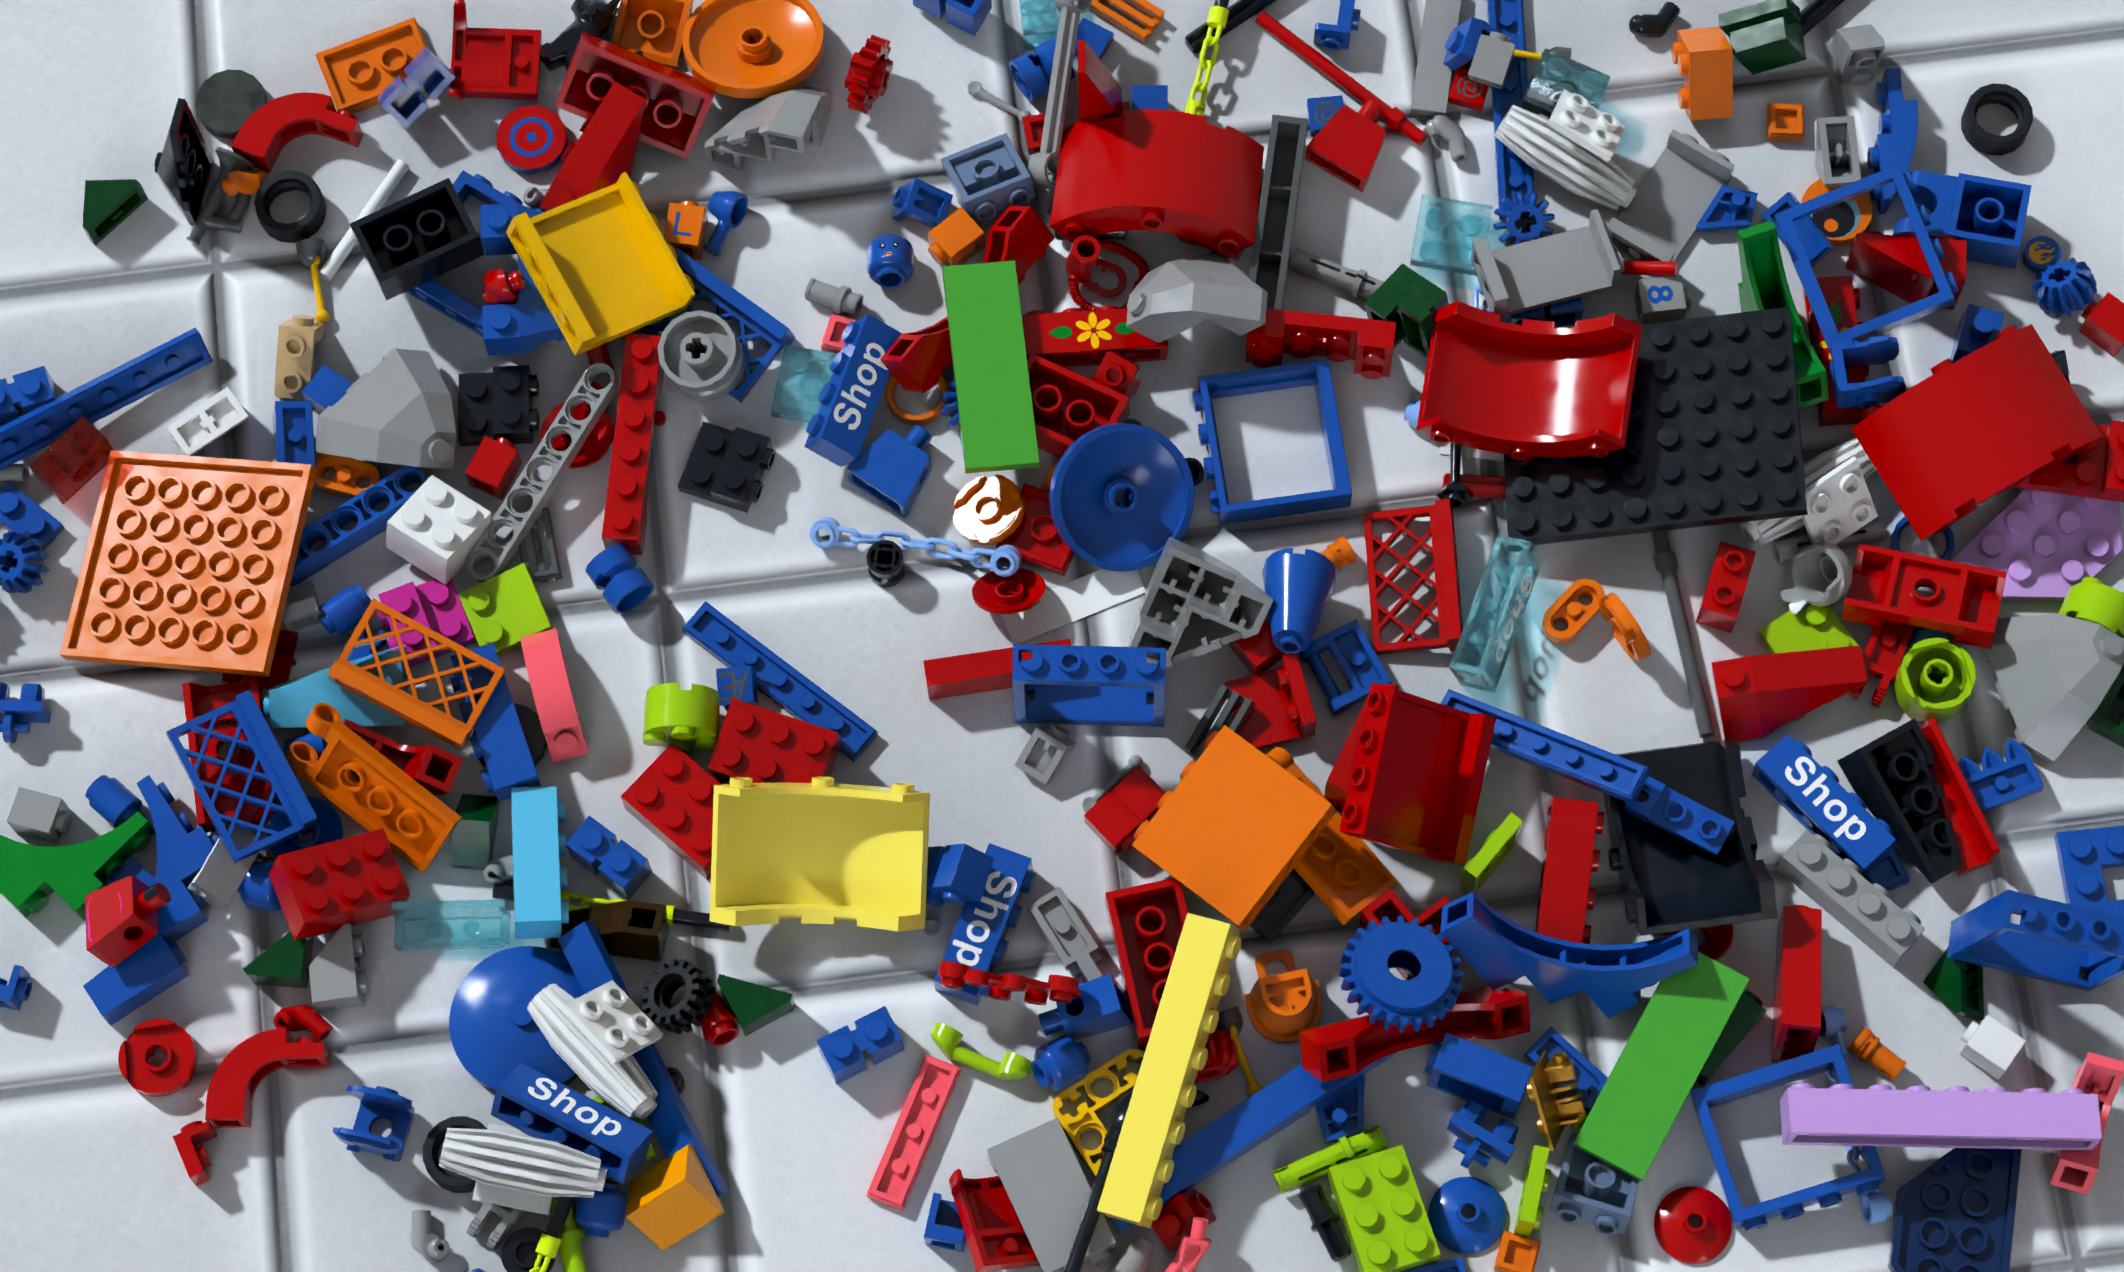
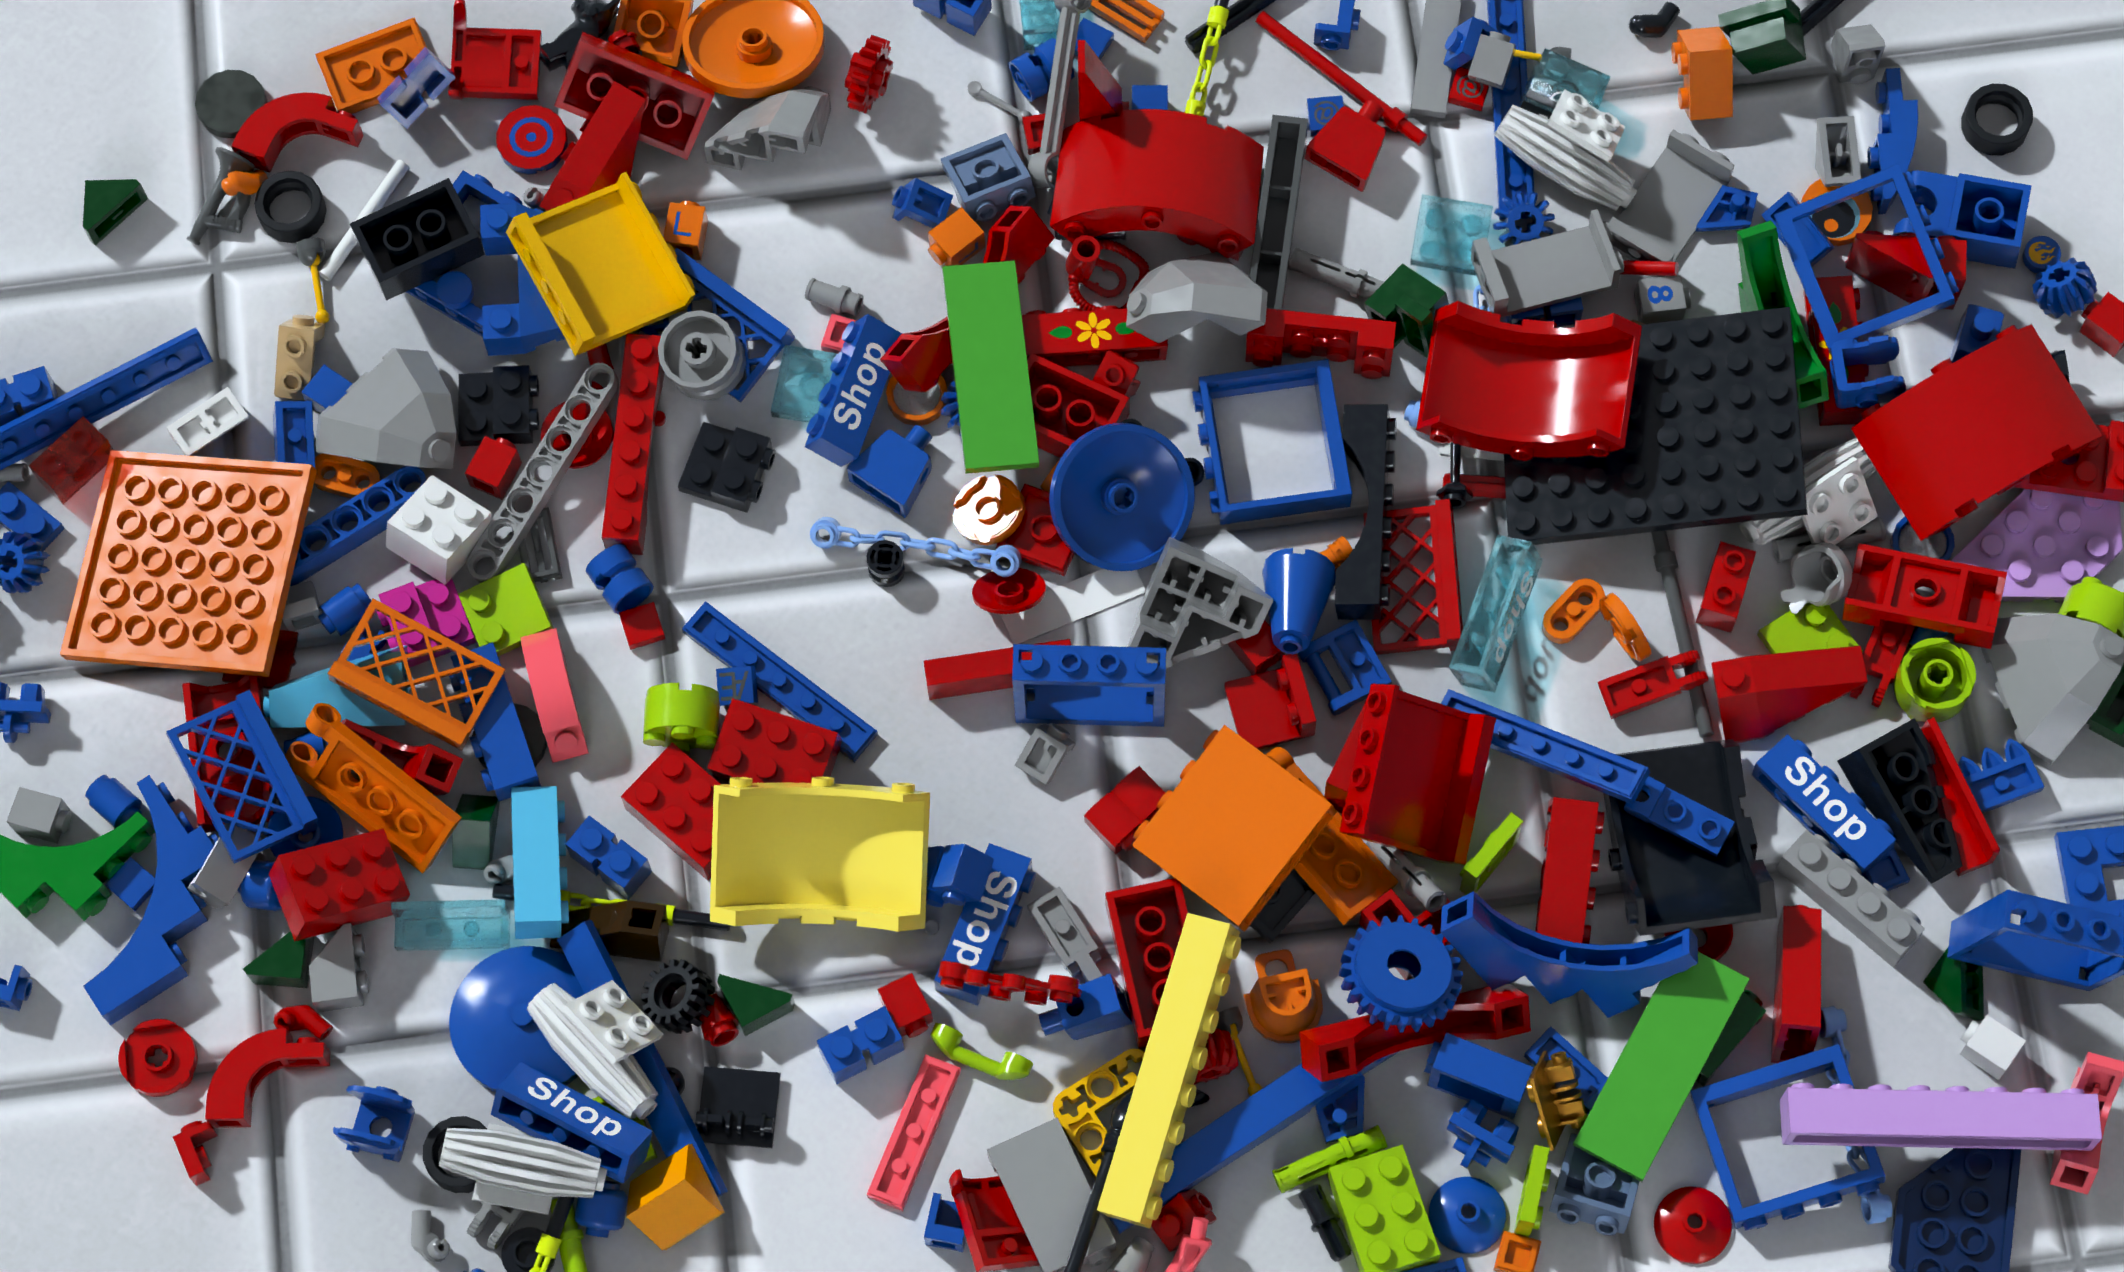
red torso [85,876,171,968] -> none
black wedge [155,98,214,225] -> none
red arm [482,268,526,305] -> none
blue bar [703,191,748,257] -> none
blue head [867,234,914,289] -> none
blue head [1031,1035,1091,1092] -> none
light grey hinge [1082,755,1143,813] -> none
dark grey tile [1184,684,1255,758] -> none
light grey arm [1426,115,1469,162] -> none
orange tile [1767,103,1804,142] -> none
orange pin [1847,1026,1907,1081] -> none
none -> blue tile [436,271,474,309]
none -> red plate [608,29,640,53]
none -> red tile [619,602,665,650]
none -> black hinge [695,1066,781,1148]
none -> red brick [877,973,933,1038]
none -> black arch [1334,404,1397,620]
none -> light grey pin [1366,841,1447,912]
none -> red hinge [1597,650,1709,719]

